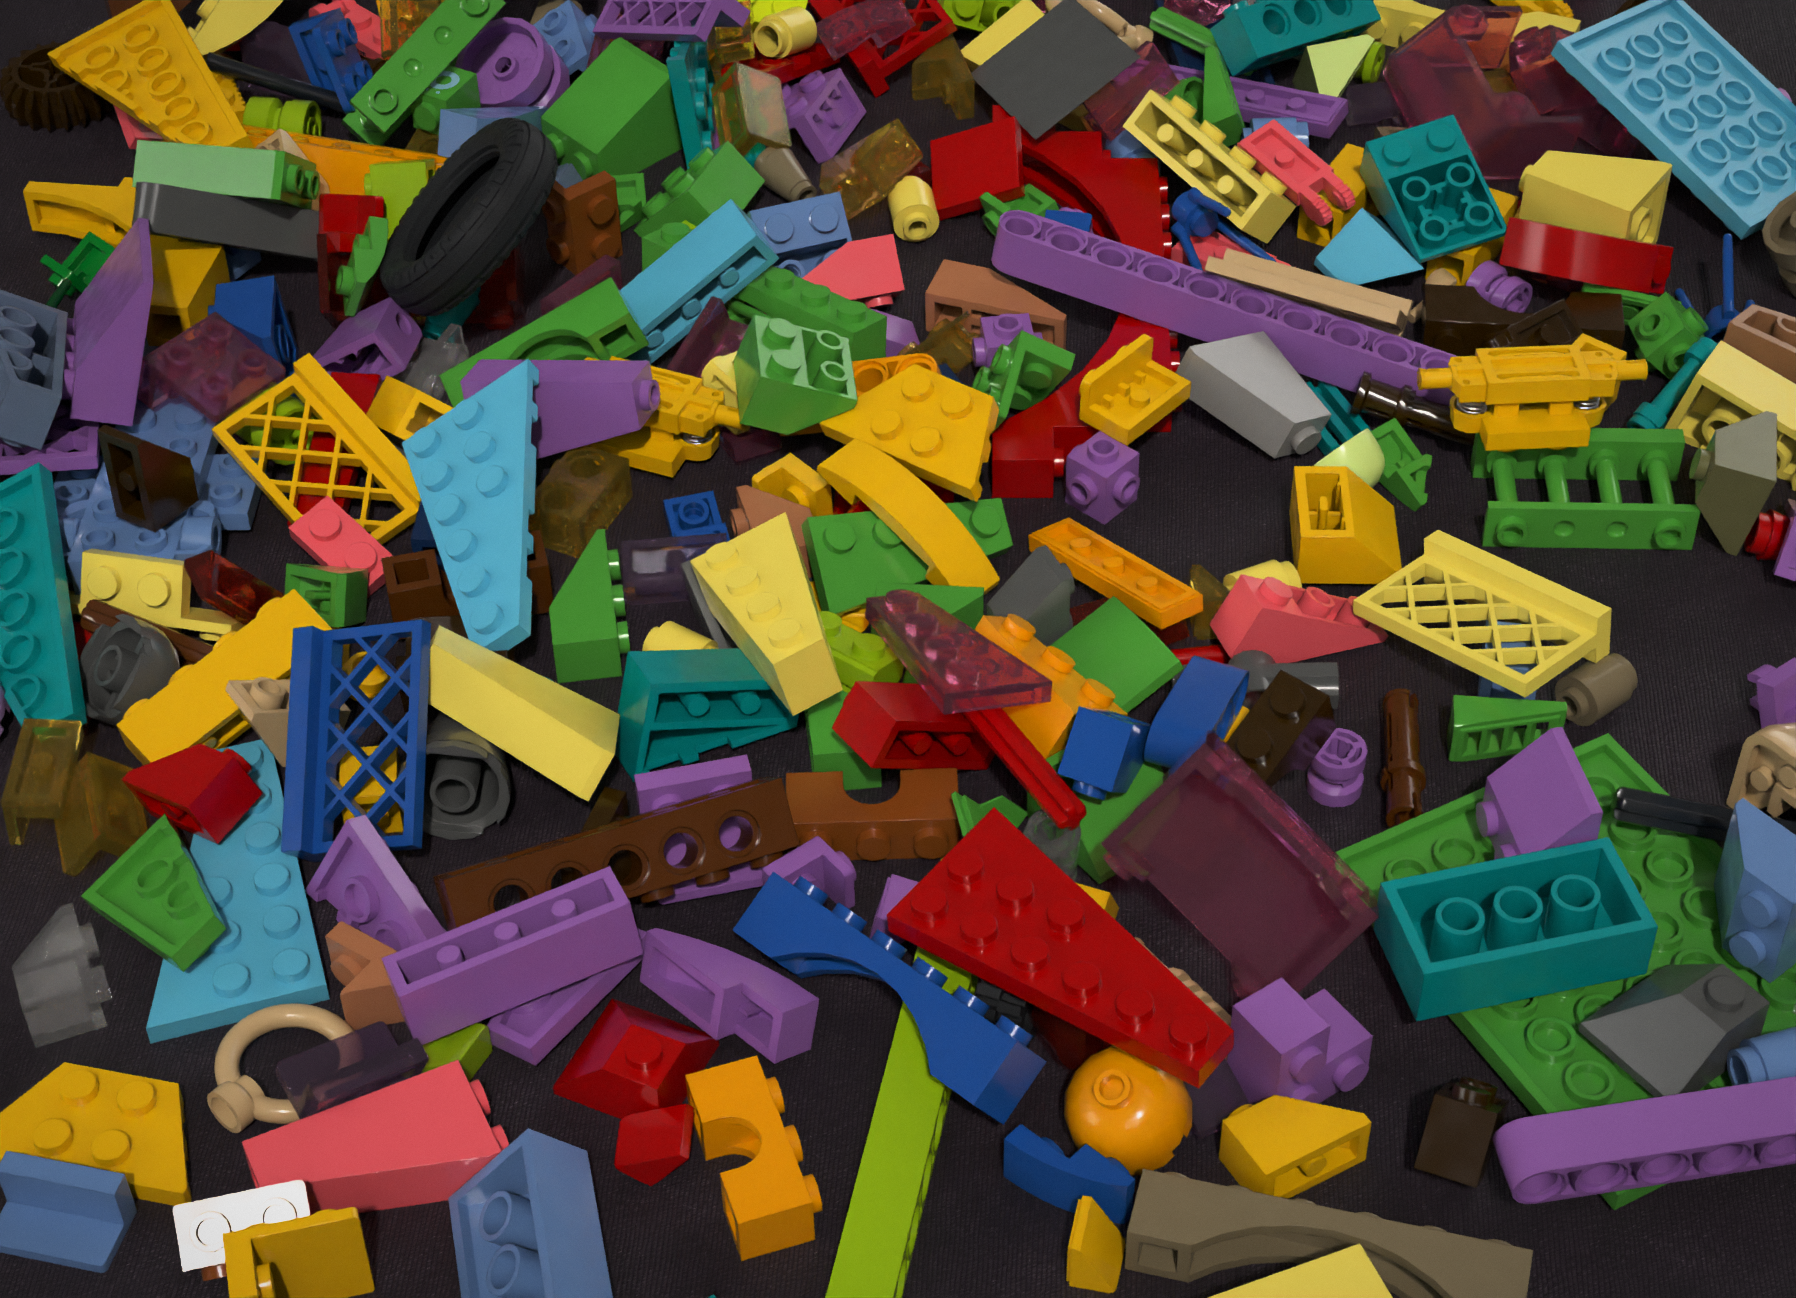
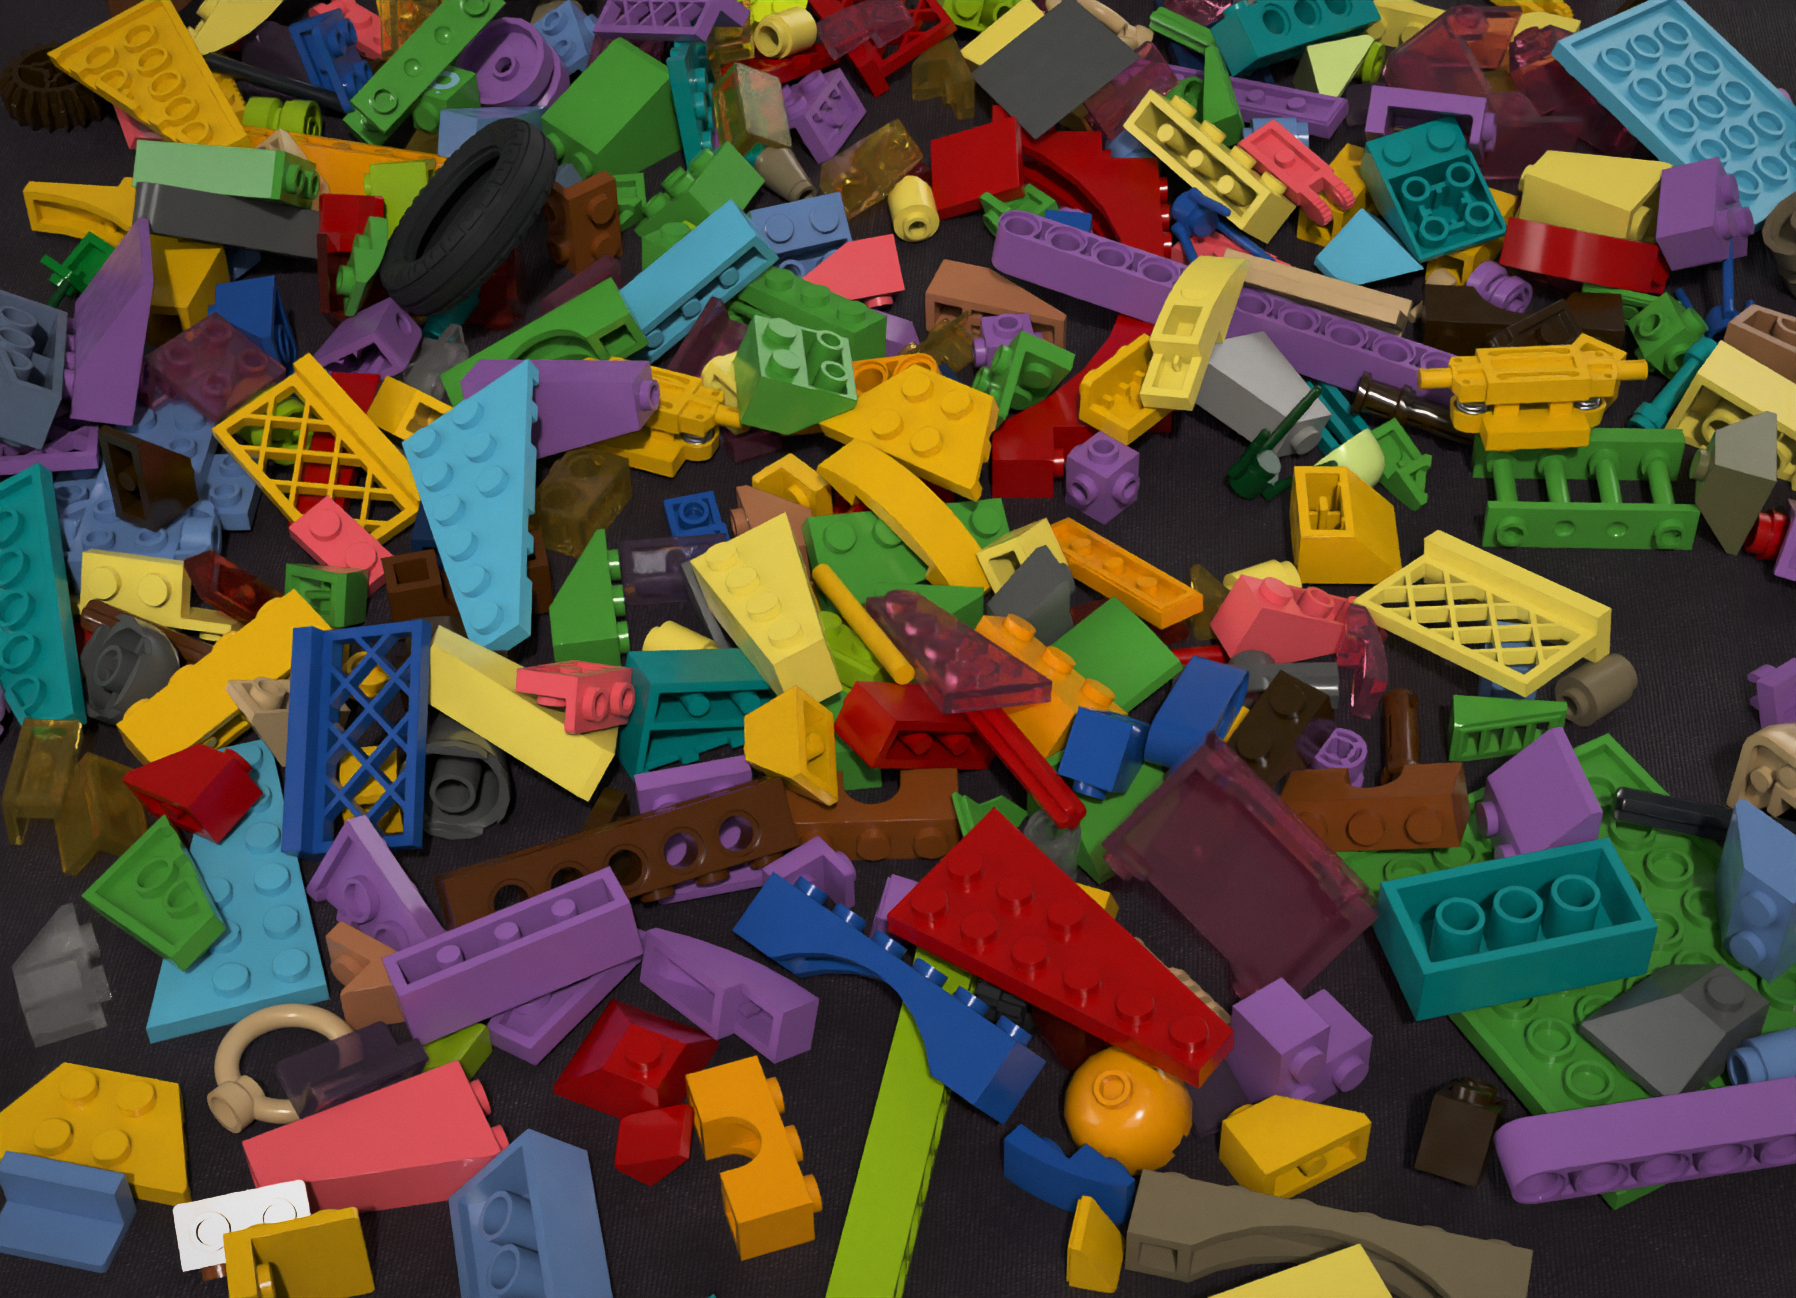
none -> coral bracket [516,660,635,734]
none -> yellow slope [743,685,838,806]
none -> yellow bar [811,564,915,685]
none -> light yellow brick [976,517,1069,594]
none -> light yellow slope [1139,255,1250,411]
none -> dark green plant [1227,385,1338,501]
none -> dark orange arch [1277,762,1471,853]
none -> clear pink slope [1334,603,1388,720]
none -> medium lavender panel [1365,85,1497,165]
none -> medium lavender brick [1655,157,1754,271]

